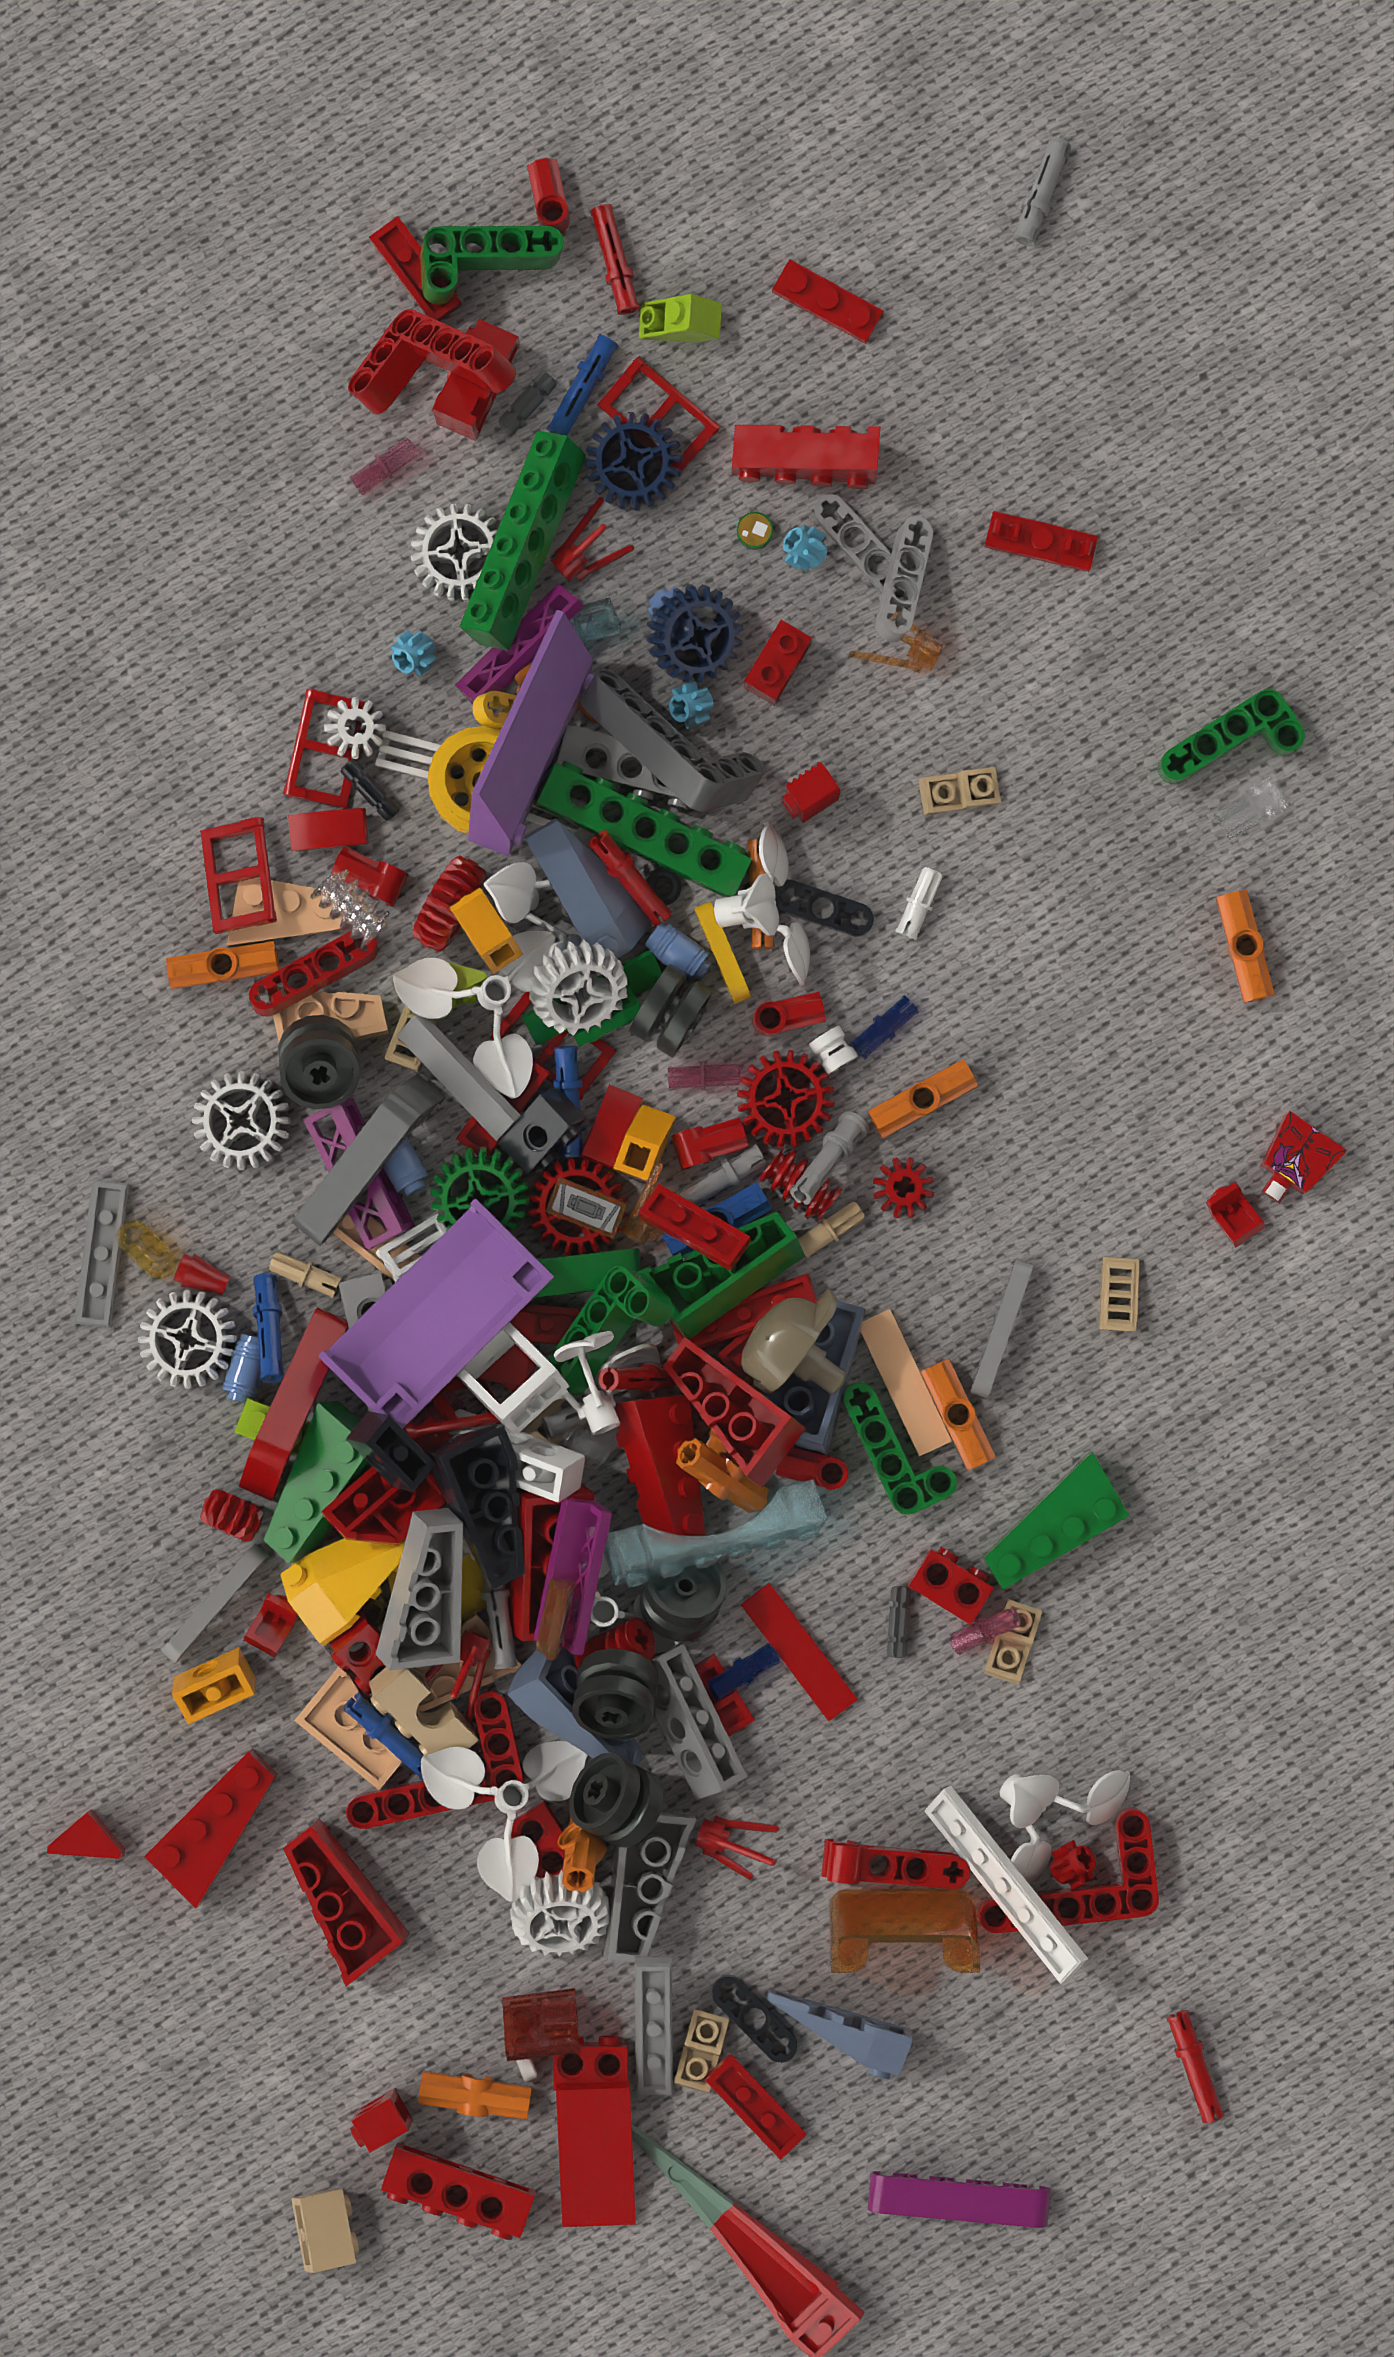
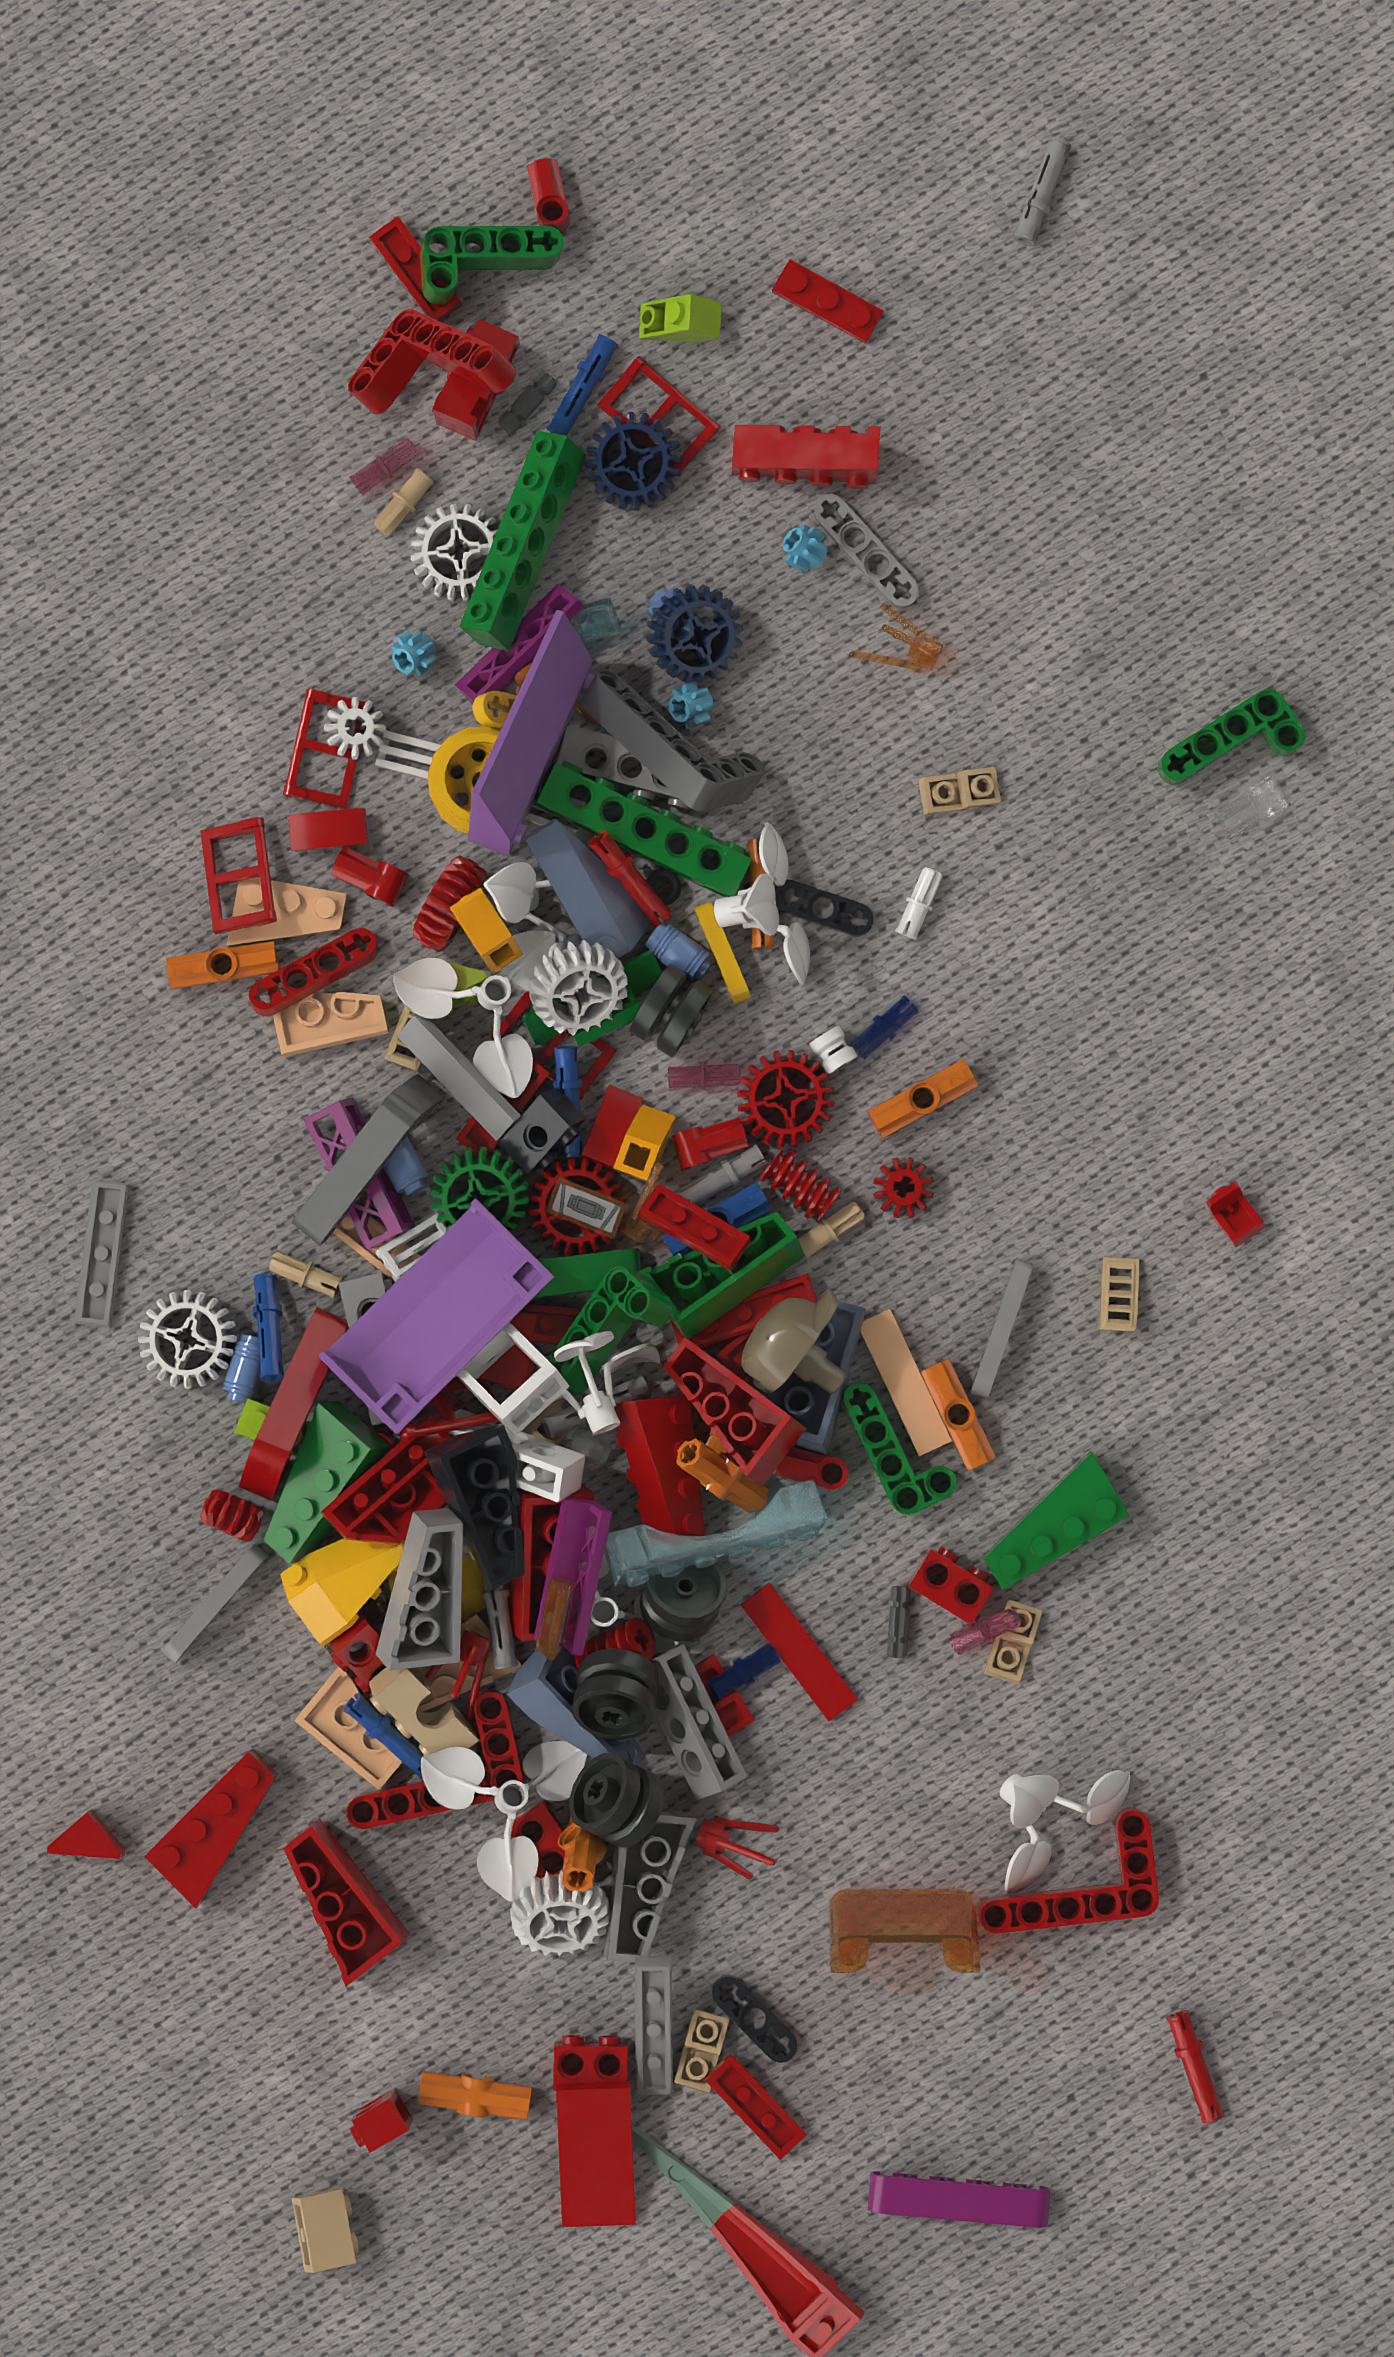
clear yellow beam [116,1220,177,1279] -> none
light orange brick [172,1647,256,1725] -> none
red cone [173,1253,230,1296] -> none
white gear [192,1071,291,1170] -> none
red bracket [243,1593,298,1658] -> none
pearl dark grey wheel [278,1015,360,1109] -> none
clear piece [310,869,390,949] -> none
black axle [340,759,400,821] -> none
black brick [346,1411,436,1492] -> none
red brick [381,2142,536,2240] -> none
clear red plate [502,1988,581,2062] -> none
white tile [511,2043,538,2082] -> none
red plant [550,497,634,582] -> none
red pin [590,204,640,315] -> none
red pin [599,1363,676,1393] -> none
tile [737,512,773,550] -> none
red brick [744,619,812,706] -> none
red piece [752,991,826,1037] -> none
sand blue wedge [767,1989,913,2079] -> none
red brick [781,762,841,823] -> none
light grey pin [790,1111,869,1205] -> none
red piece [821,1839,970,1889] -> none
light grey beam [875,516,933,642] -> none
white tile [925,1786,1088,1984] -> none
red plate [984,511,1098,572] -> none
red gear [1050,1840,1096,1890] -> none
orange piece [1215,889,1275,1003] -> none
red torso [1260,1111,1347,1203] -> none
none -> tan axle [373,469,434,536]

